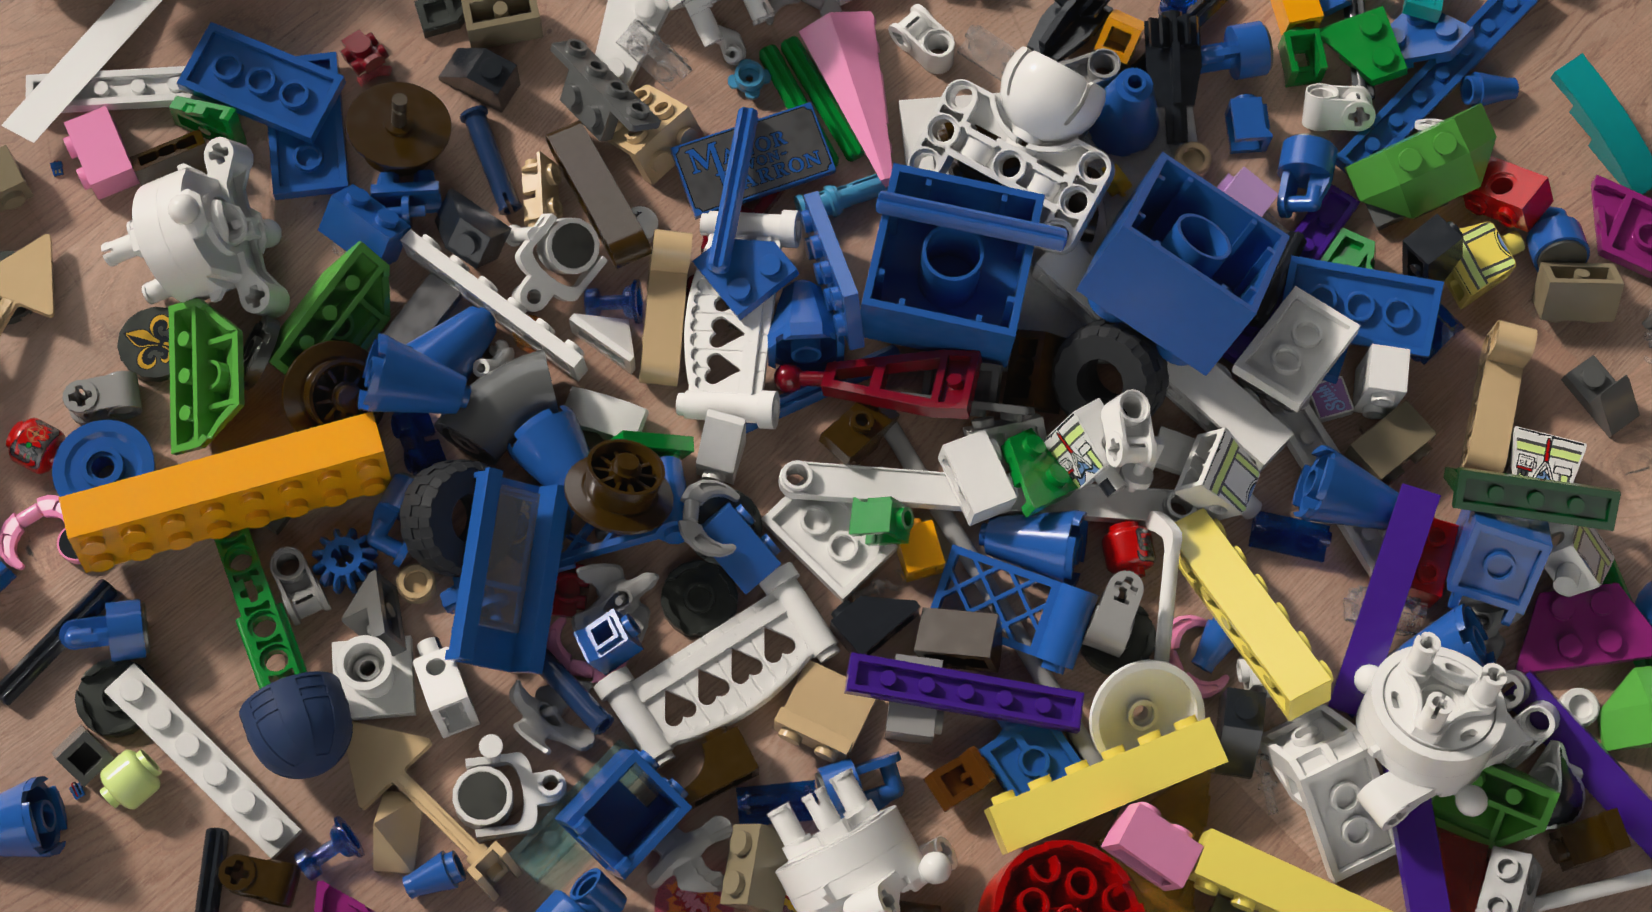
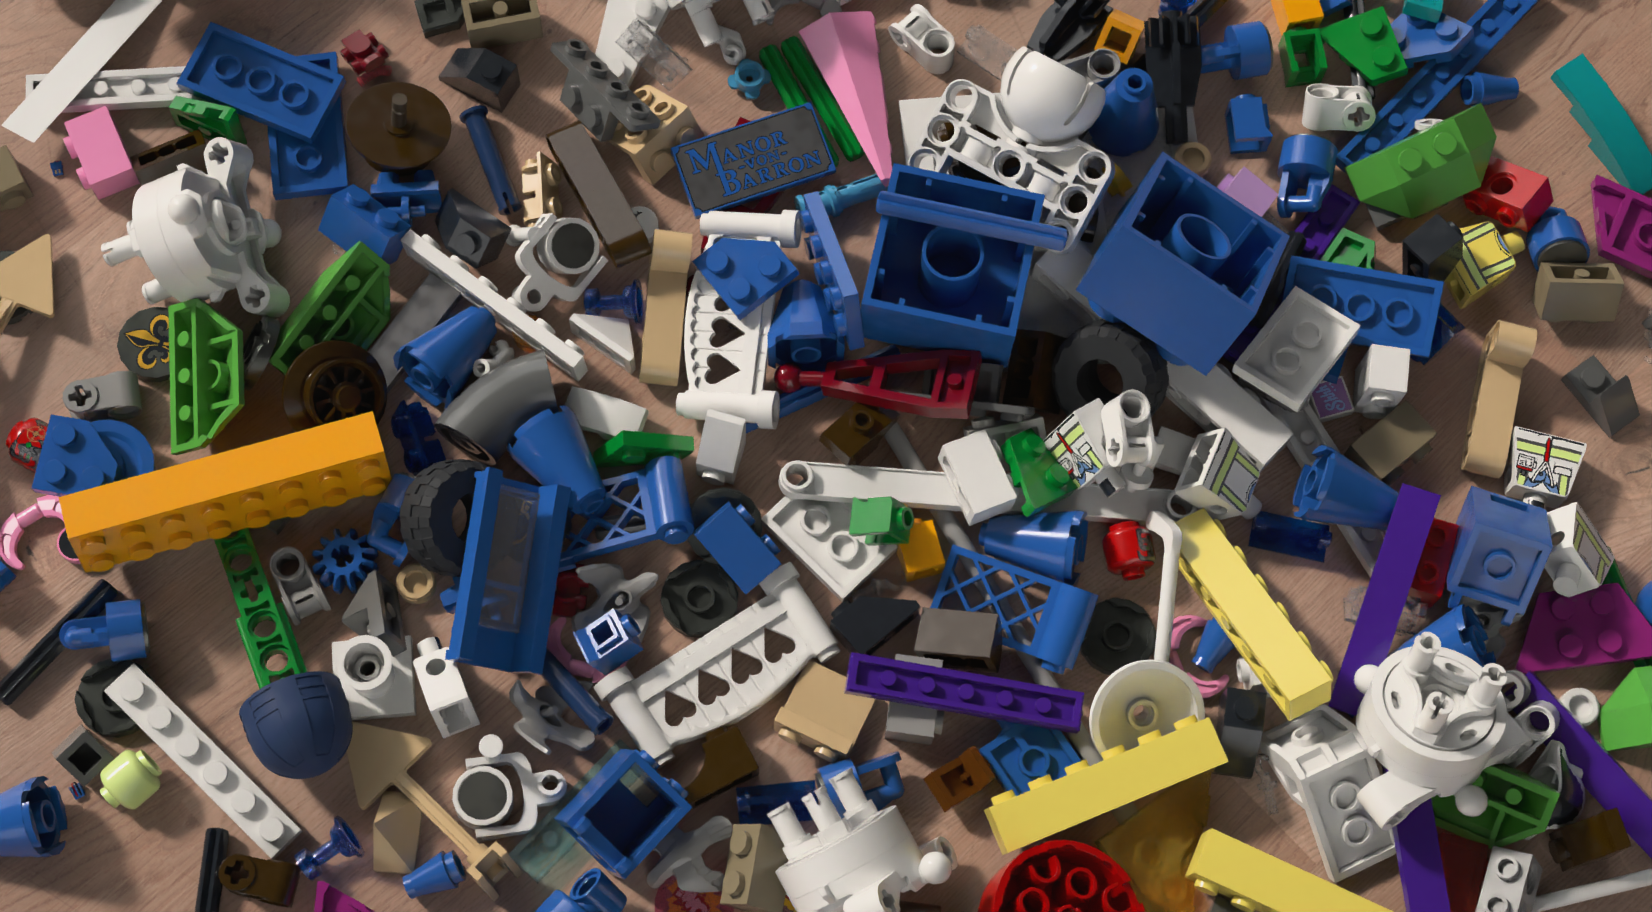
blue cone [358,333,472,414] -> none
dark brown piece [564,439,674,535] -> none
light grey piece [678,480,740,557] -> none
blue axle [708,107,758,274] -> none
light grey piece [1082,570,1144,658] -> none
bright pink brick [1101,802,1204,891] -> none
dark green fence [1443,467,1621,531] -> none
none -> blue plate [32,414,121,497]

